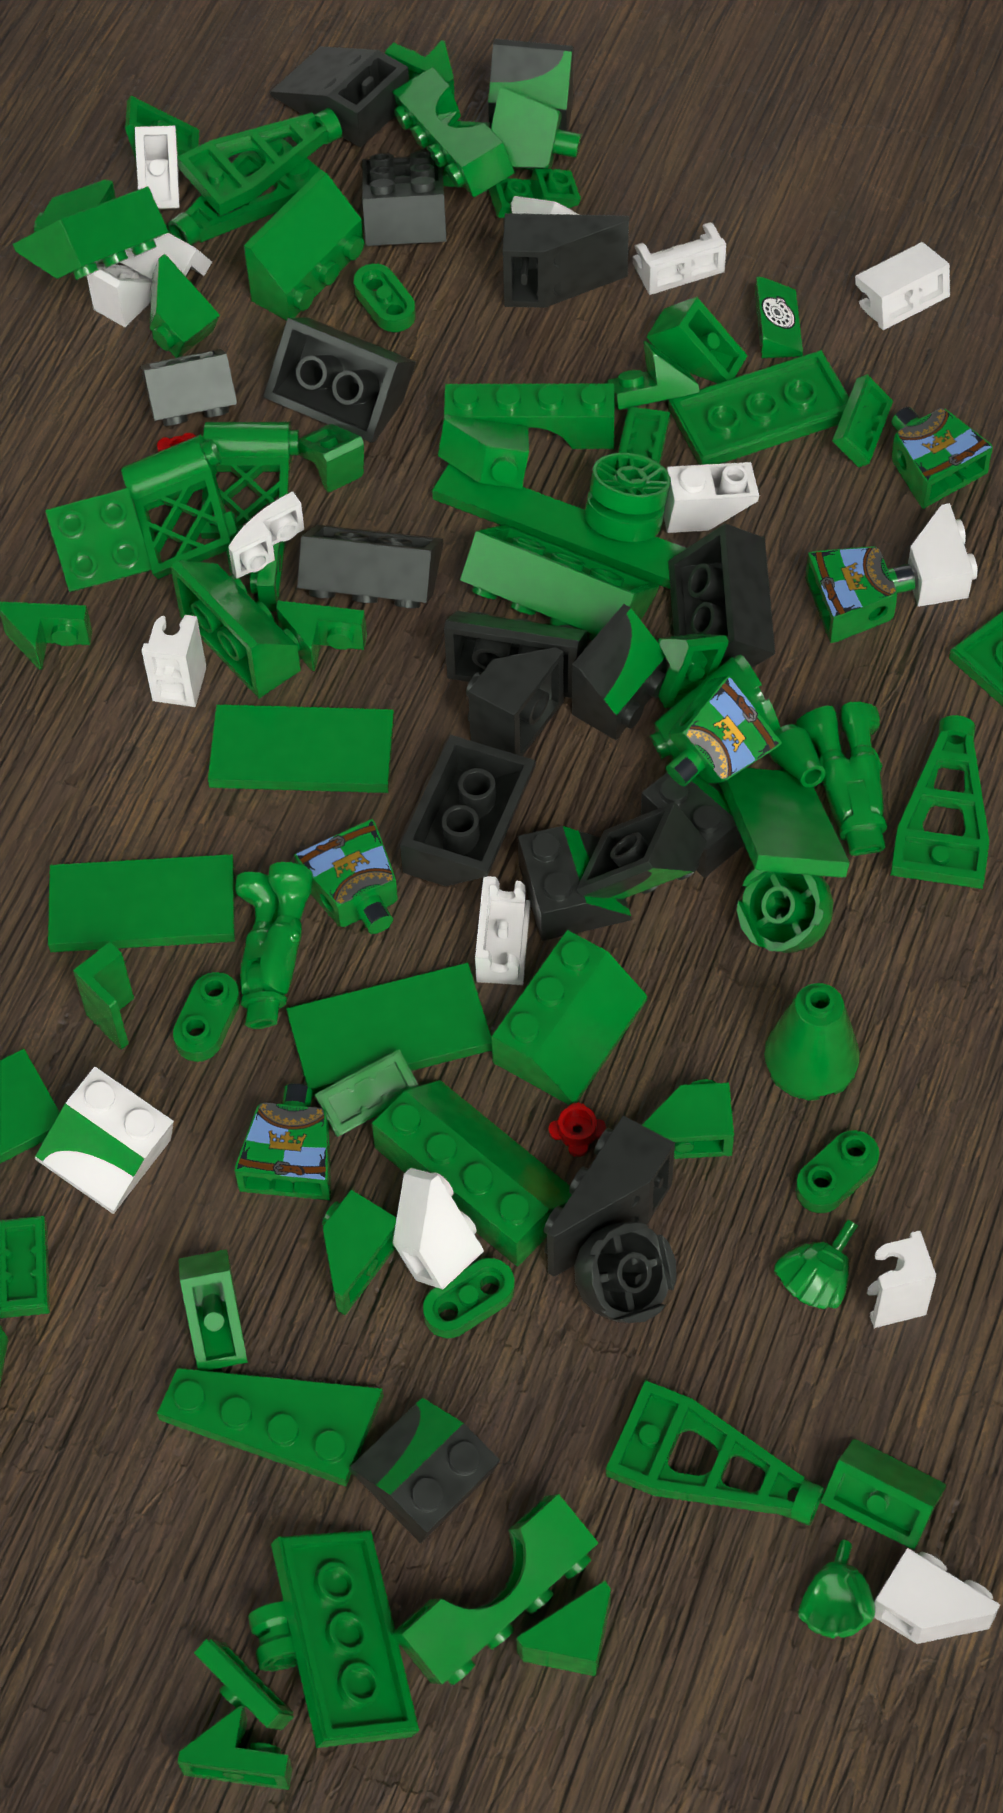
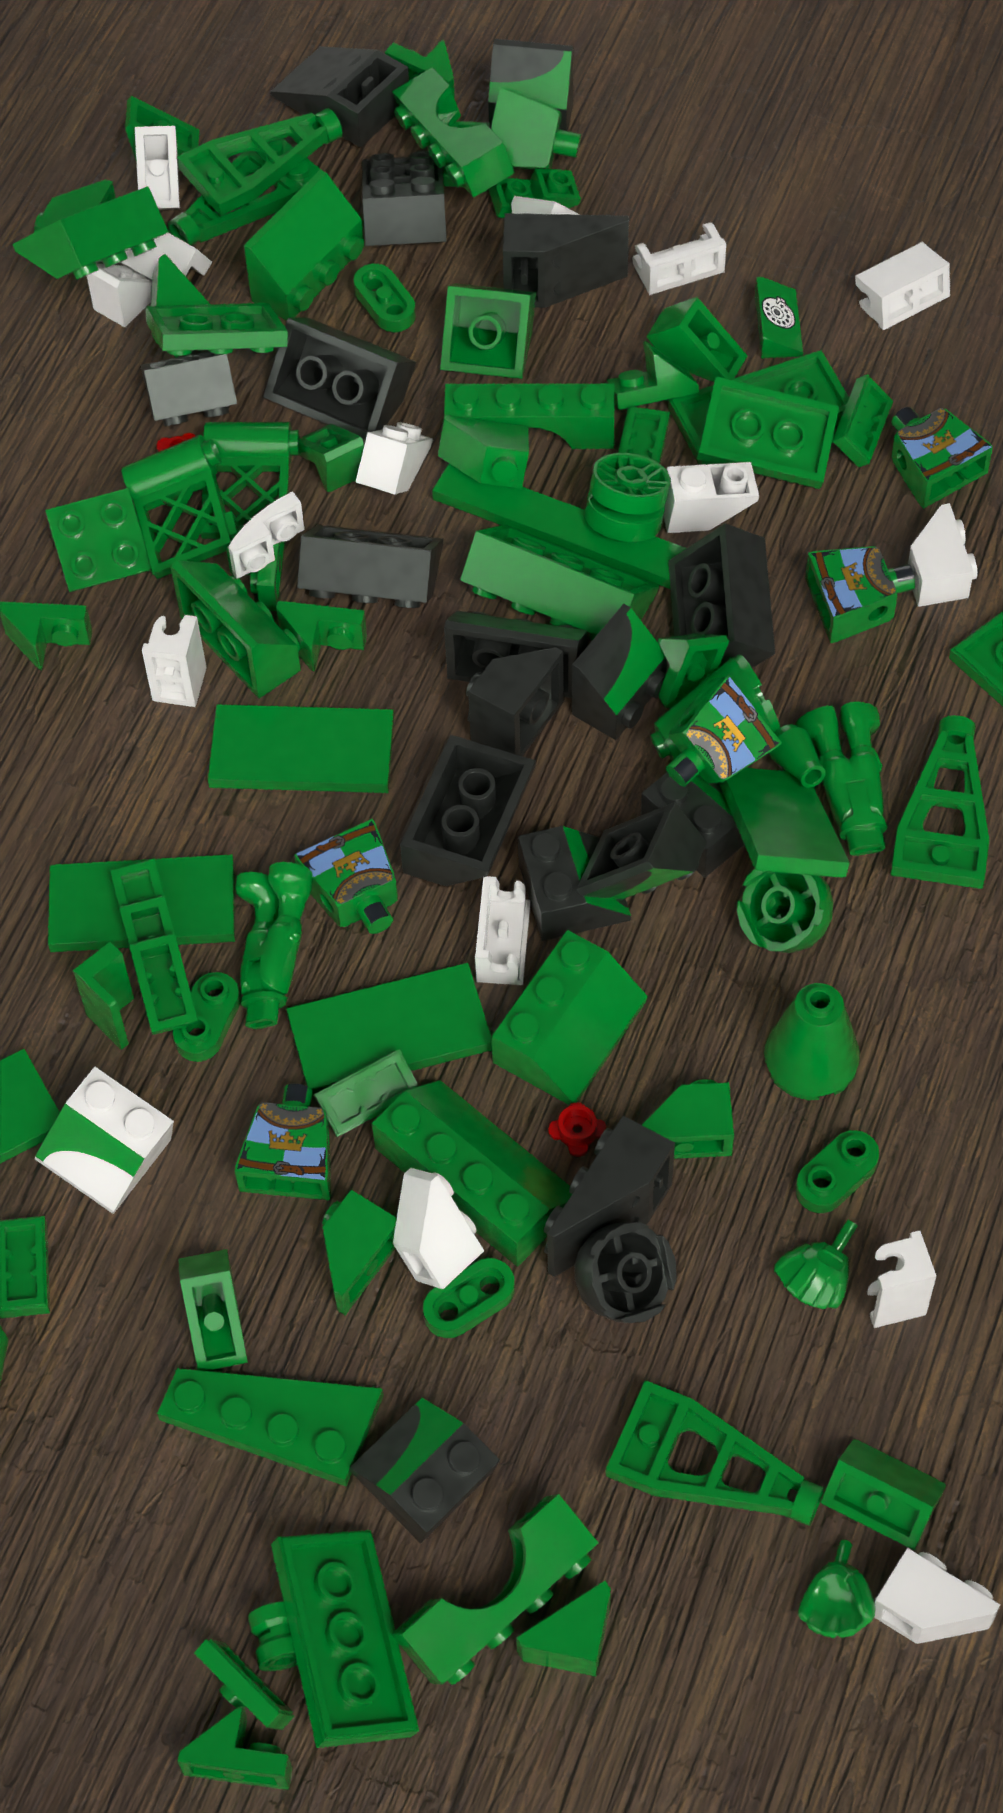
none -> green slope [110,859,199,1035]
none -> green plate [146,303,288,356]
none -> white slope [356,422,433,494]
none -> green slope [440,283,536,379]
none -> green plate [696,376,839,489]

